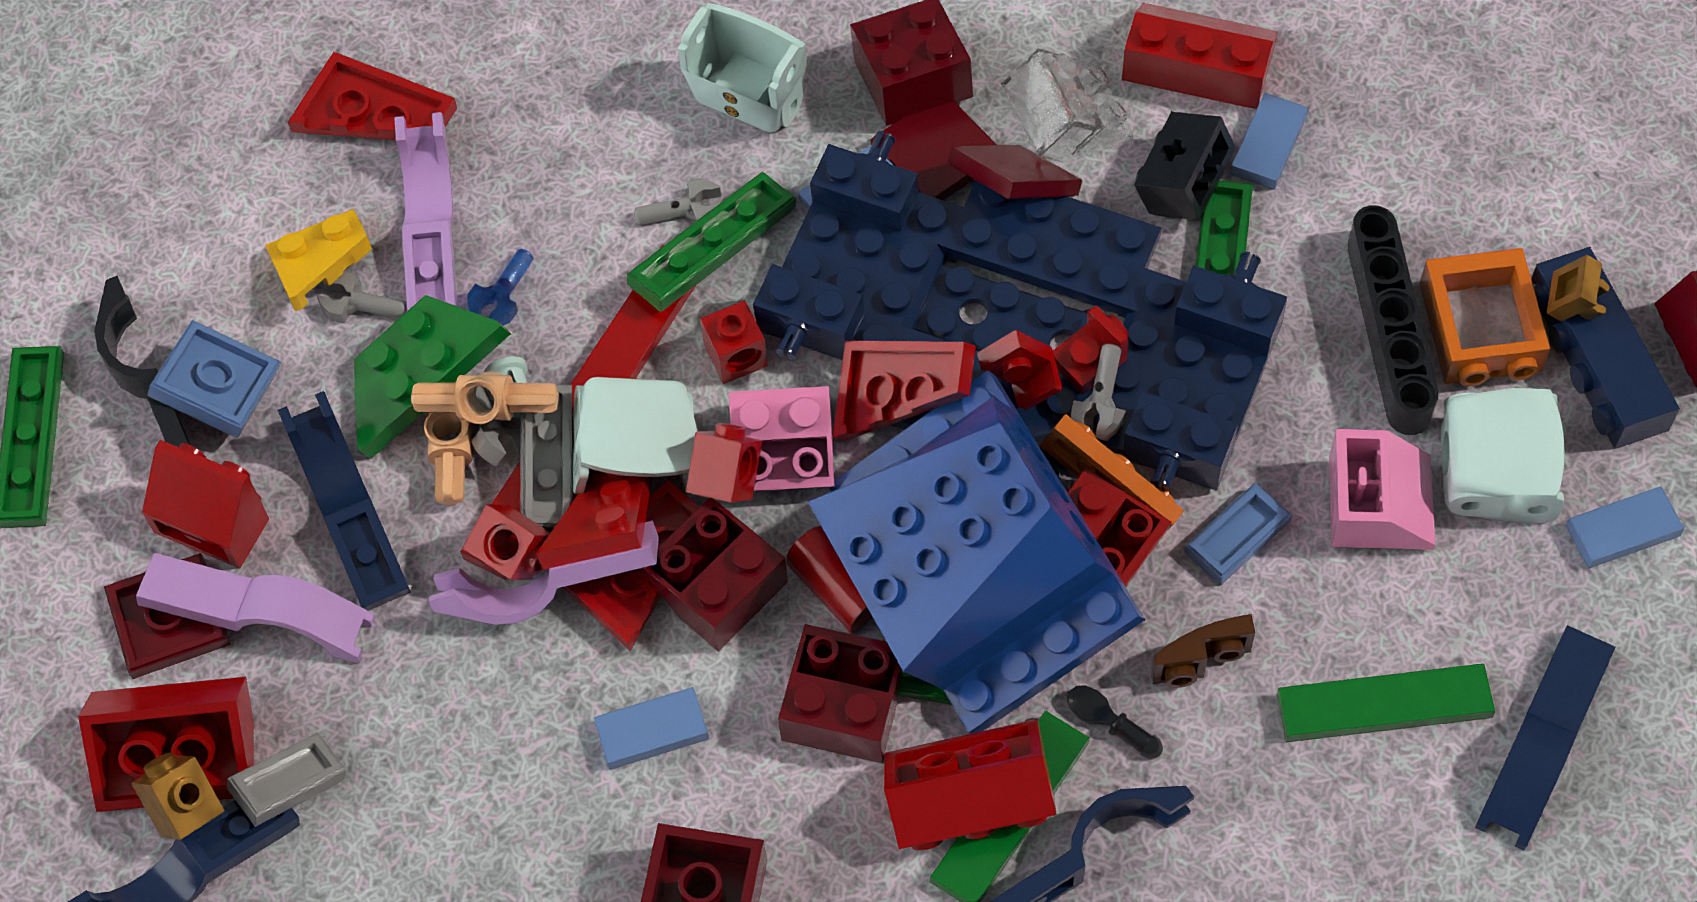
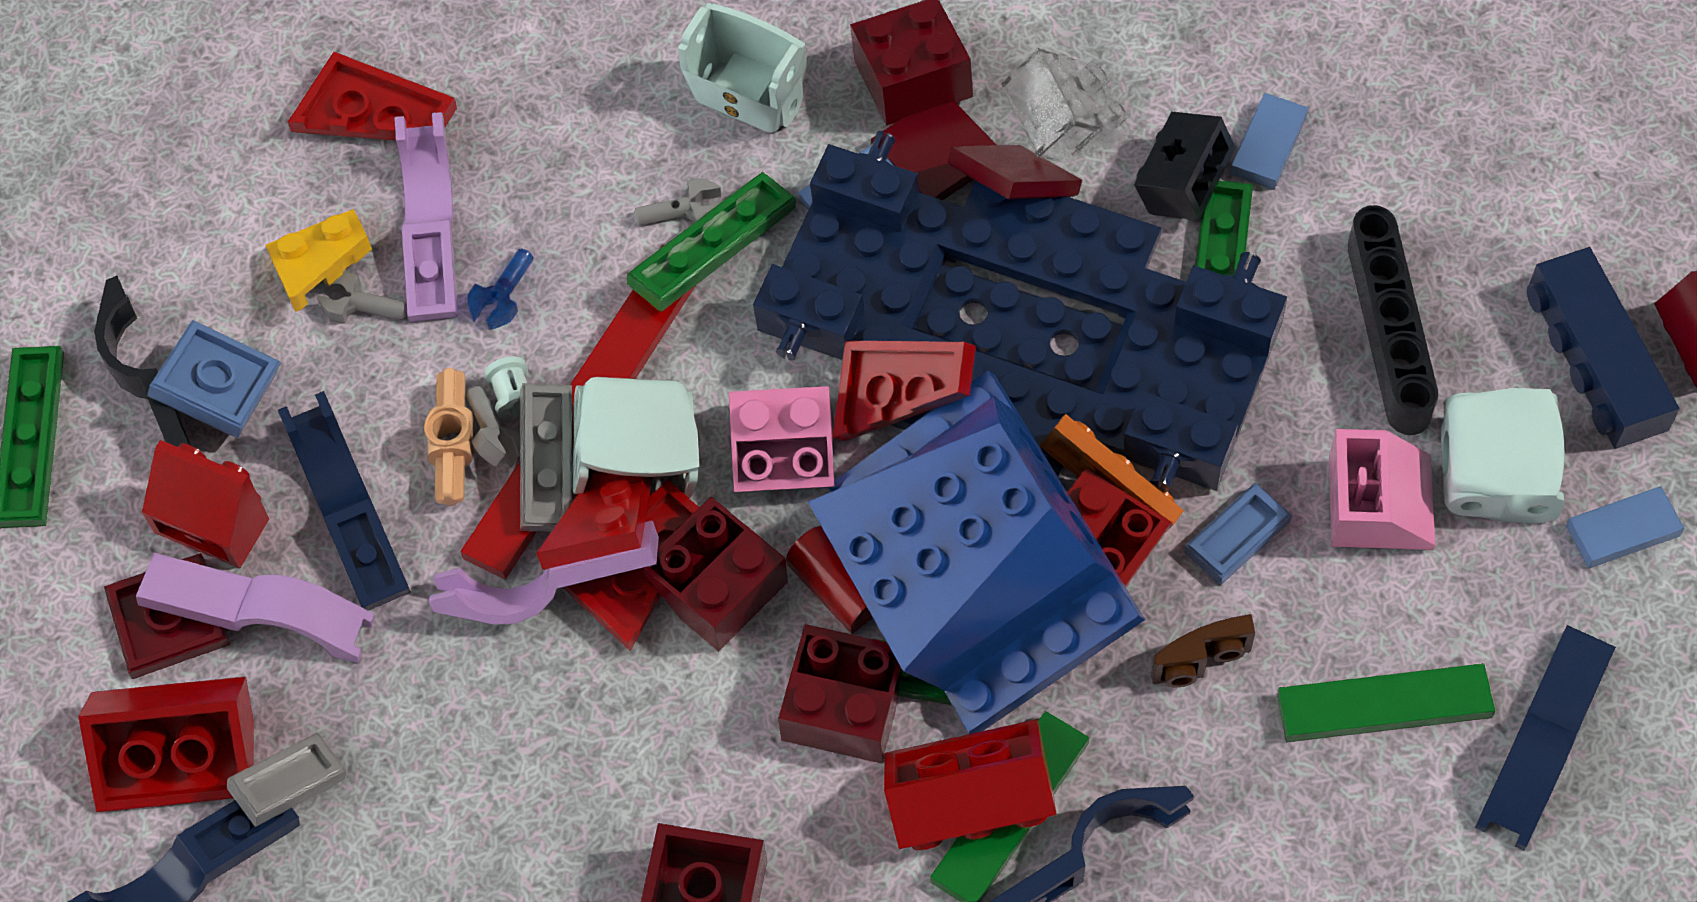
pearl gold brick [131,752,225,840] -> none
green wing [354,295,511,459] -> none
light nougat axle [411,371,559,424] -> none
red brick [462,504,551,580] -> none
medium blue tile [594,687,709,770] -> none
brick [686,423,762,503] -> none
red brick [700,300,768,384] -> none
red bracket [977,330,1062,410] -> none
red bracket [1053,305,1129,395] -> none
black piece [1067,685,1163,759] -> none
light grey bar [1071,344,1126,441] -> none
red slope [1122,3,1278,110] -> none
orange window [1419,248,1550,386] -> none
pearl gold tile [1547,255,1610,322] -> none

